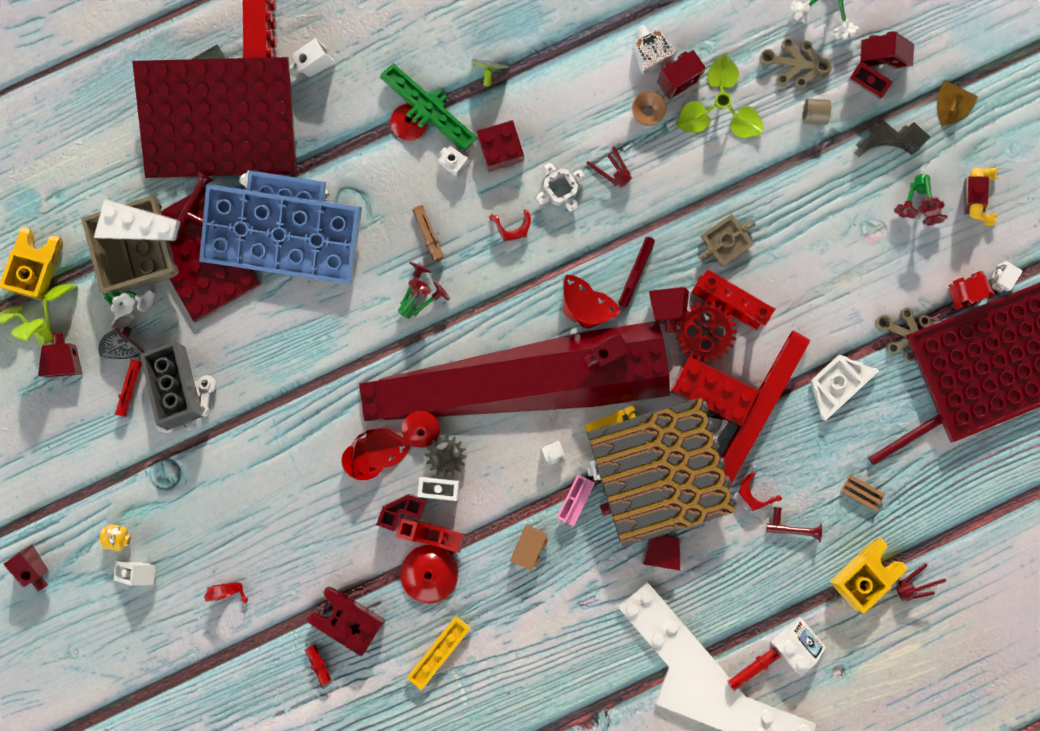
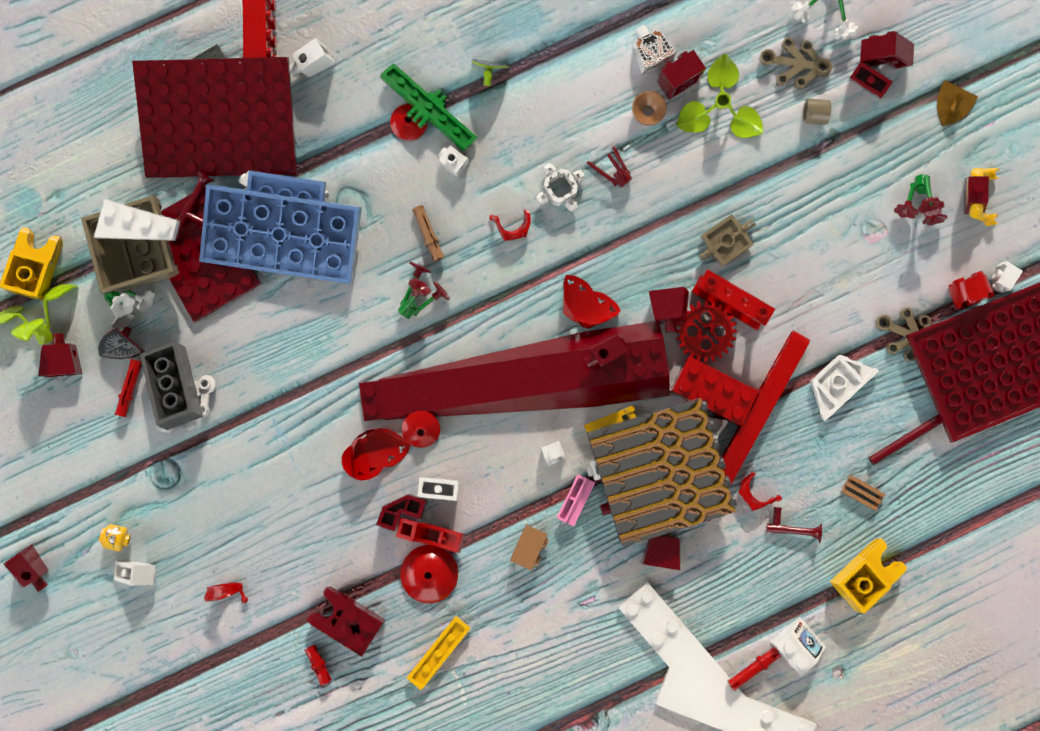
clear smoke gear [425,435,467,477] -> none
dark red brick [477,120,524,172] -> none
dark red axle [618,236,655,308] -> none
clear smoke arch [853,121,930,157] -> none
dark red plant [896,563,946,601] -> none

